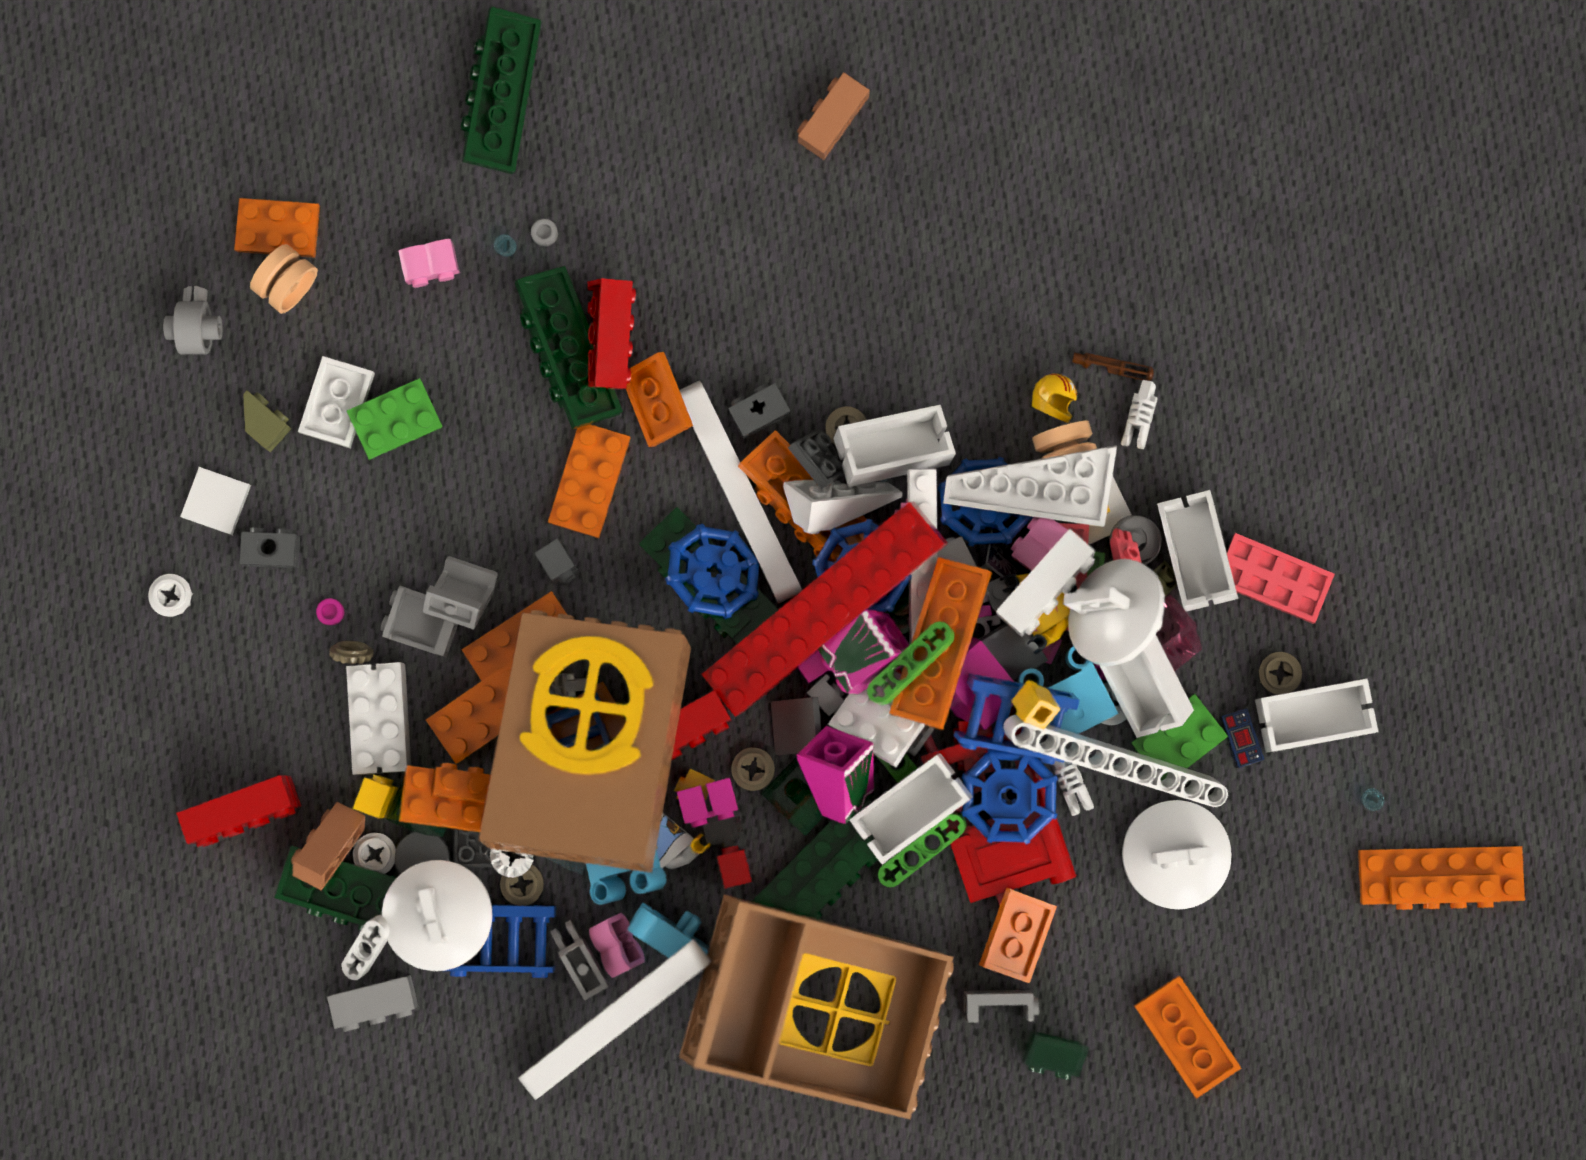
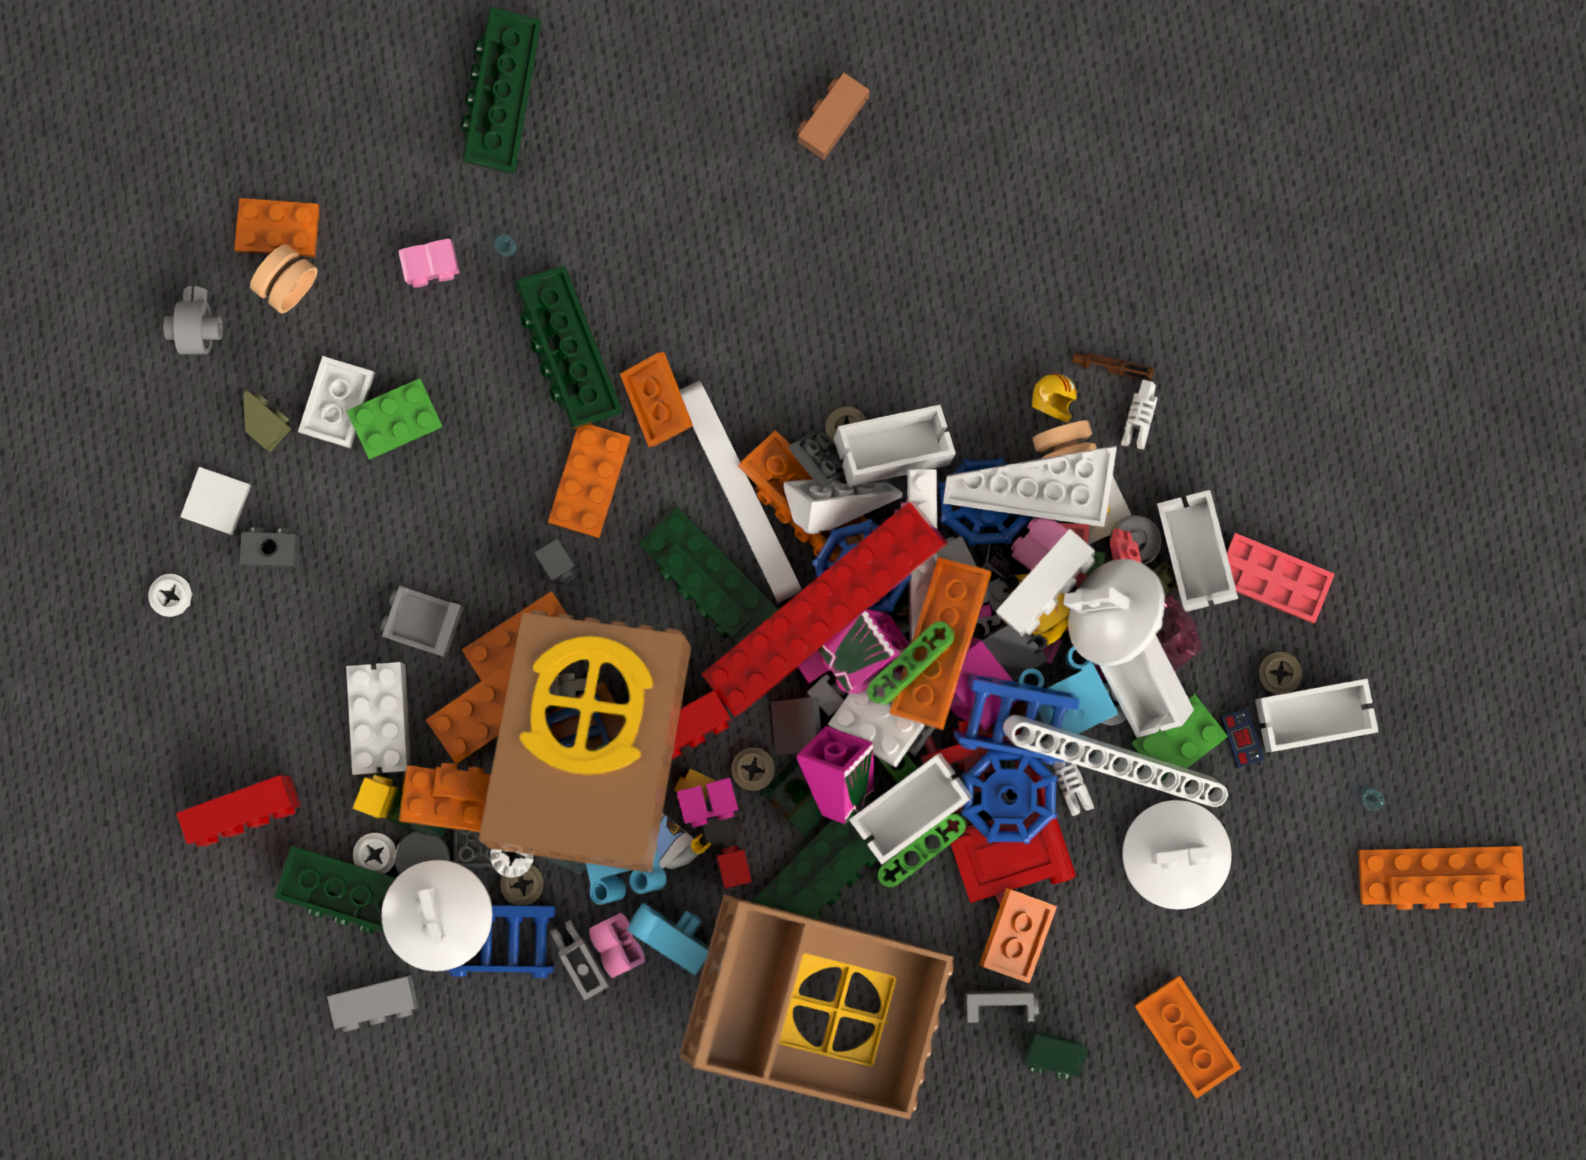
nougat brick [291,802,365,890] -> none
dark pink tile [316,598,344,626] -> none
dark tan gear [329,641,373,664] -> none
white beam [342,915,389,980] -> none
light grey panel [423,556,498,629] -> none
white beam [518,939,711,1100] -> none
light grey tile [531,219,558,247] -> none
red wedge [588,278,636,389] -> none
blue plate [665,524,760,619] -> none
dark grey brick [728,383,790,440] -> none
yellow brick [1012,680,1060,730] -> none

